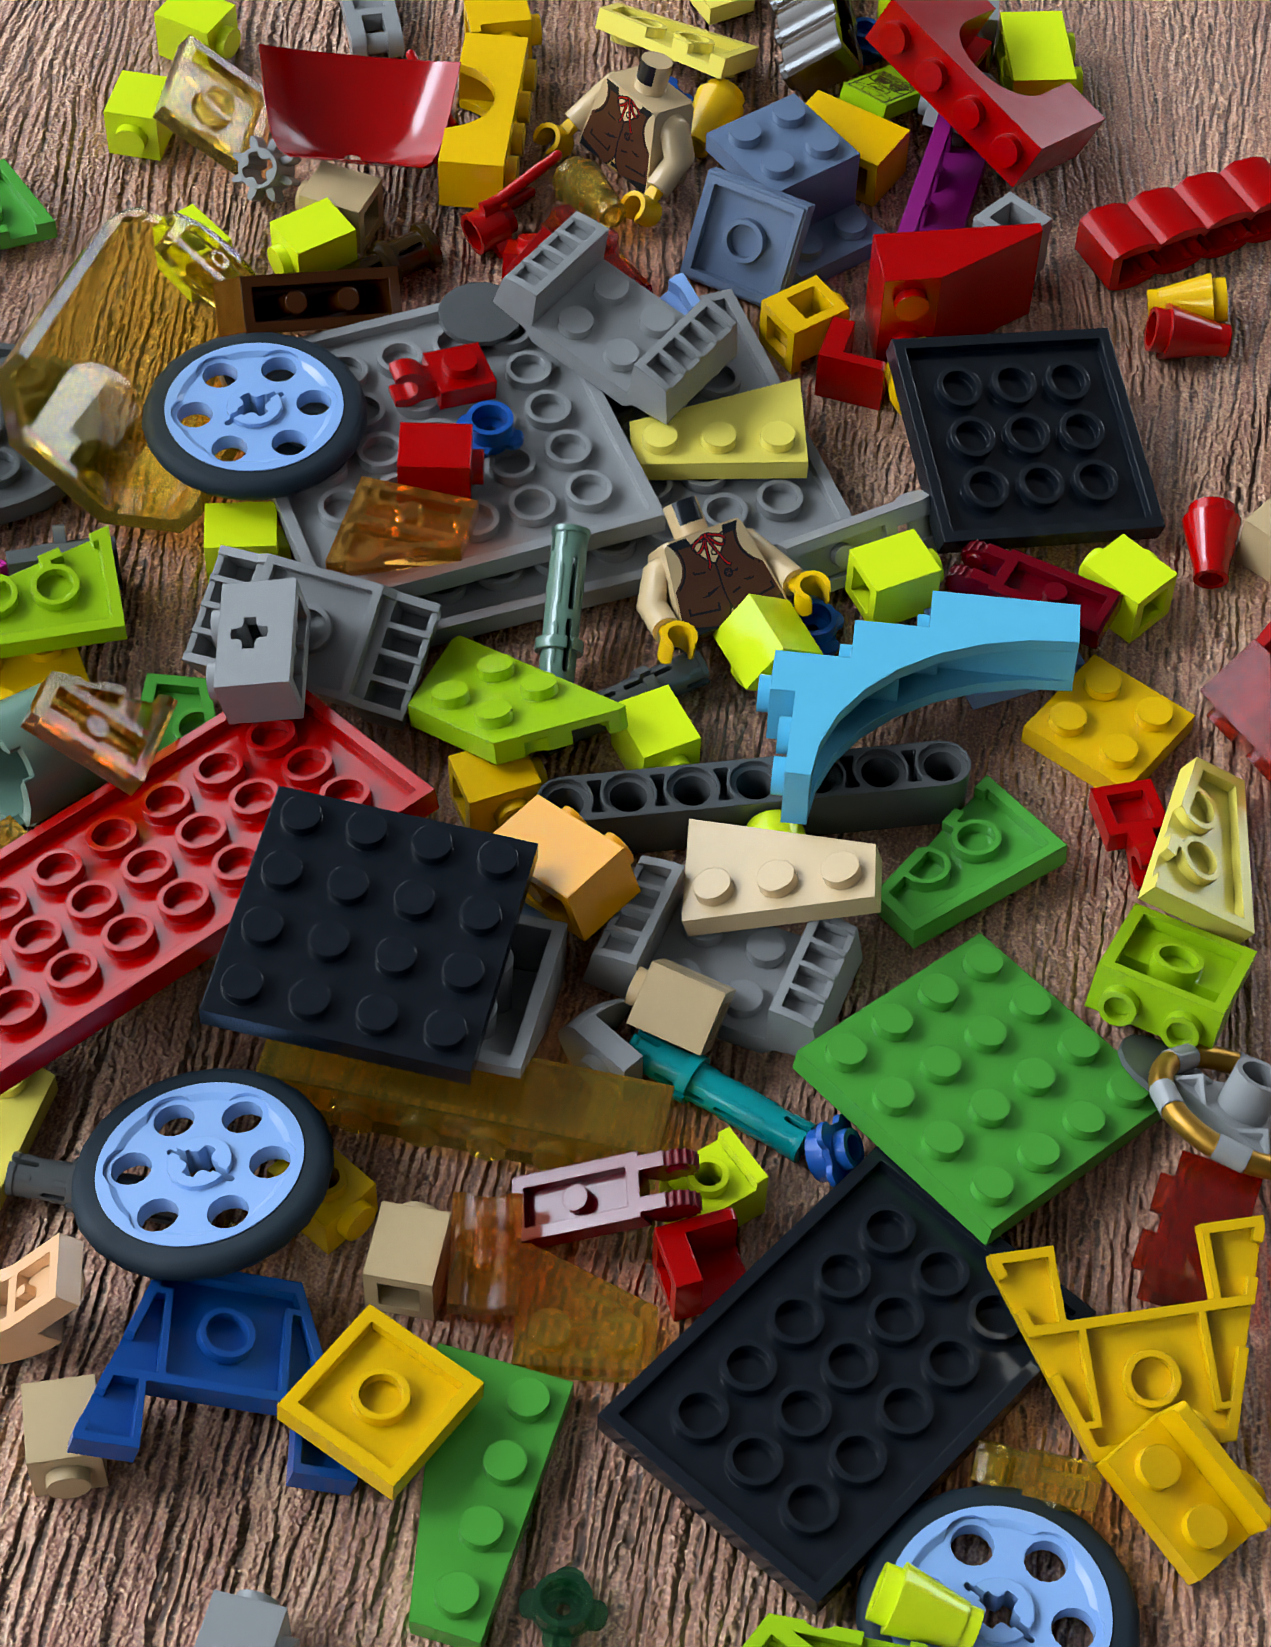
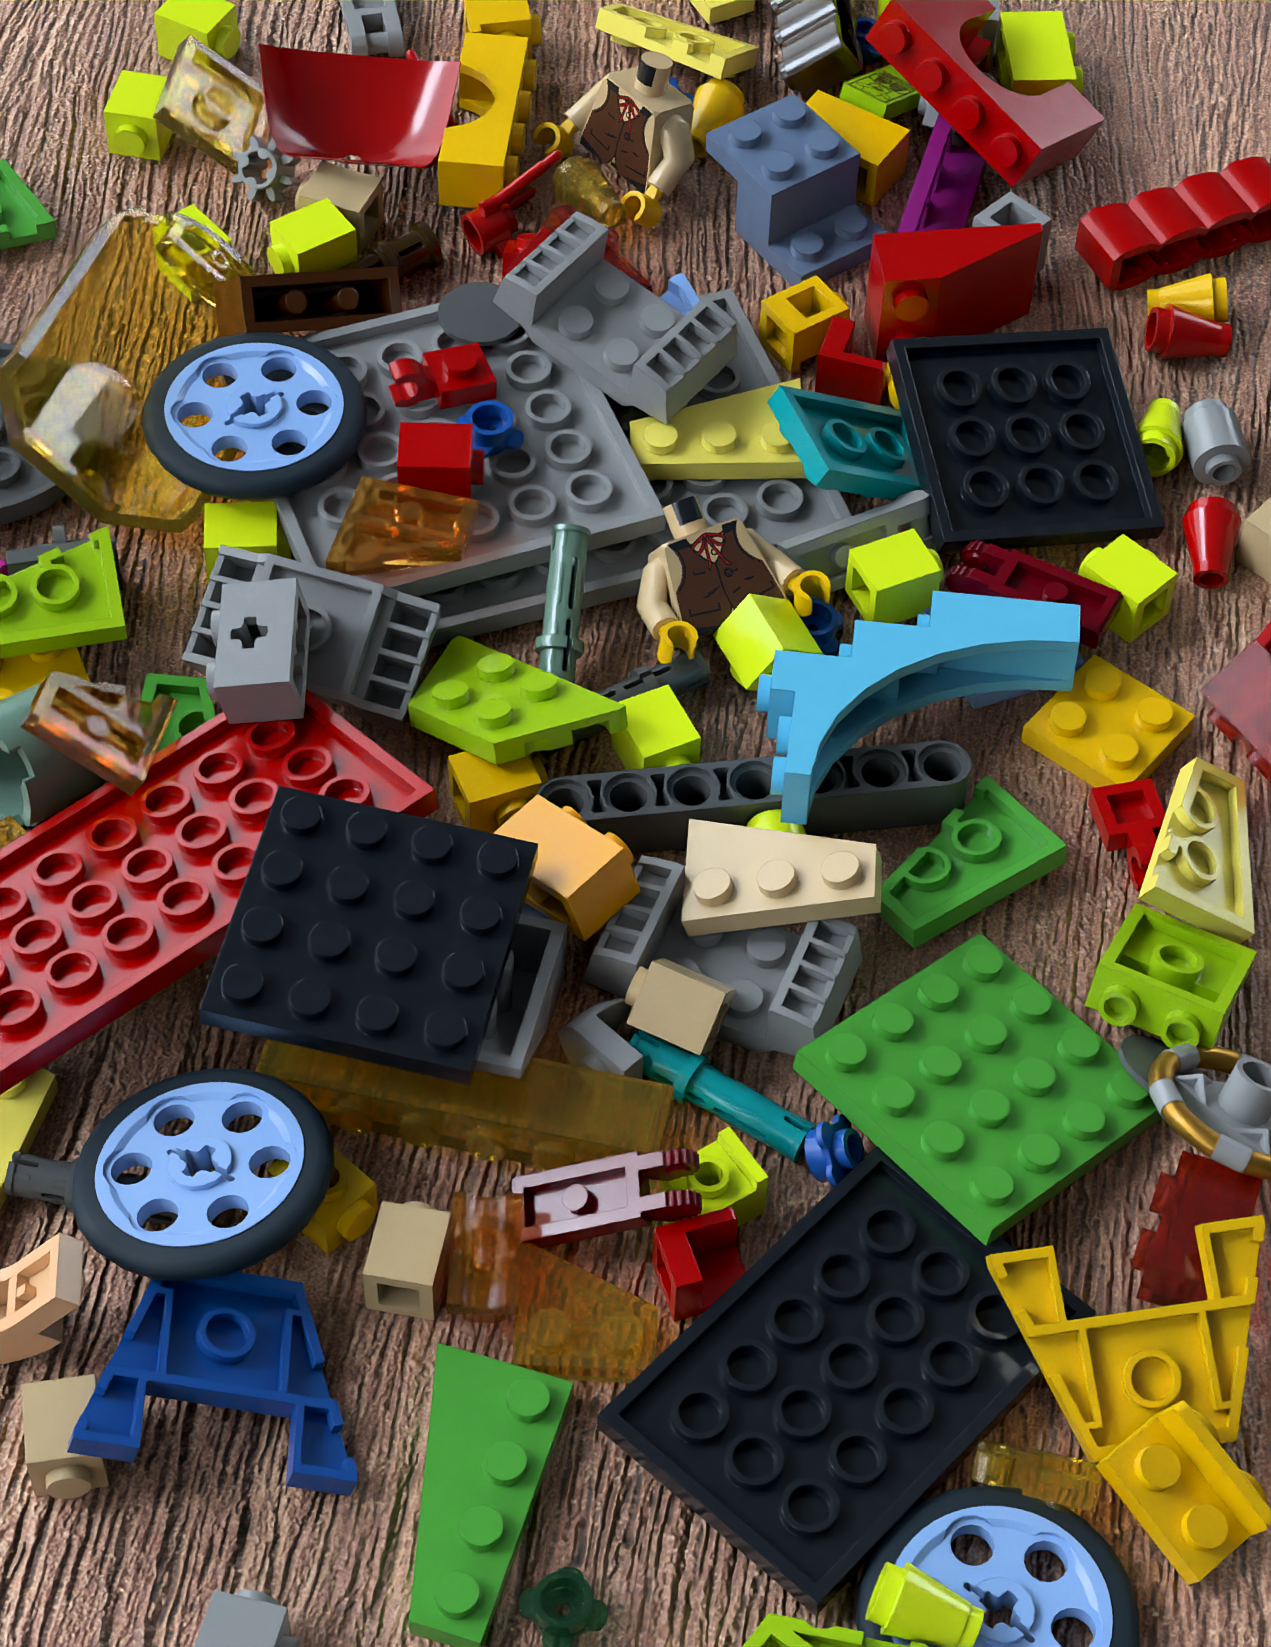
yellow plate [277,1304,484,1501] -> none
sand blue plate [679,167,815,306] -> none
none -> teal plate [767,385,921,501]
none -> neon yellow cone [1136,398,1183,477]
none -> light grey brick [1181,399,1250,485]

